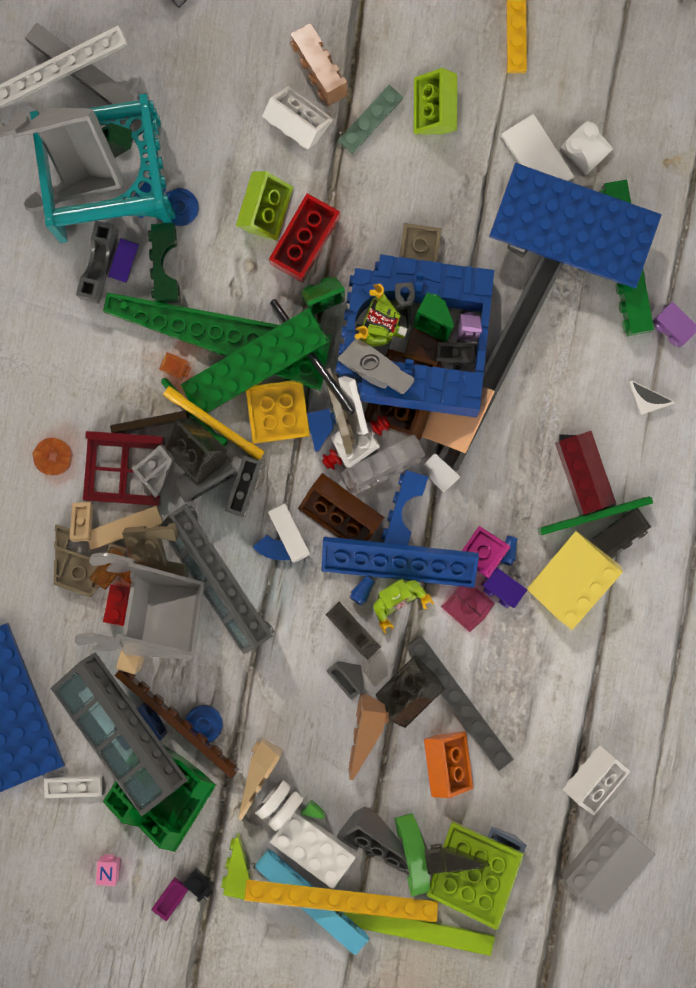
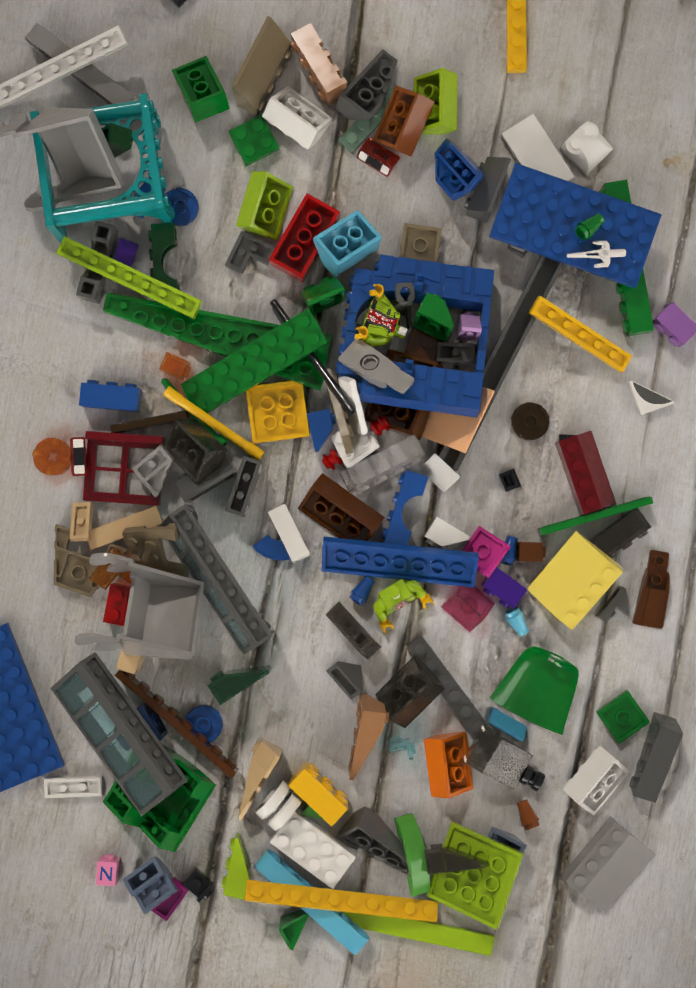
none -> lime plate [56,236,202,319]
none -> slope [70,437,87,477]
none -> blue brick [79,380,142,413]
none -> sand blue brick [122,857,178,914]
none -> green slope [172,56,230,123]
none -> clear green slope [207,665,272,705]
none -> dark grey plate [225,231,275,275]
none -> green plate [228,114,280,167]
none -> dark tan slope [232,16,293,116]
none -> green slope [279,909,309,951]
none -> yellow brick [288,761,348,827]
none -> medium azure slope [313,210,382,278]
none -> dark grey wedge [335,49,398,120]
none -> clear red slope [357,138,400,177]
none -> dark orange slope [373,86,435,157]
none -> clear light blue bracket [386,737,416,760]
none -> white slope [424,517,470,548]
none -> blue wedge [434,138,486,201]
none -> clear smoke slope [463,726,533,789]
none -> dark grey slope [464,157,511,223]
none -> dark azure slope [487,708,526,742]
none -> green piece [489,646,579,735]
none -> black slope [499,468,521,492]
none -> medium azure cone [505,606,529,636]
none -> dark brown tile [511,402,549,440]
none -> dark orange cone [516,799,539,830]
none -> reddish brown brick [517,542,546,562]
none -> black wheel [519,765,545,791]
none -> yellow plate [529,296,632,372]
none -> white piece [567,241,626,268]
none -> green cone [575,213,605,240]
none -> dark grey slope [595,586,629,621]
none -> green tile [595,690,650,744]
none -> dark grey wedge [629,712,683,803]
none -> reddish brown piece [632,550,670,629]

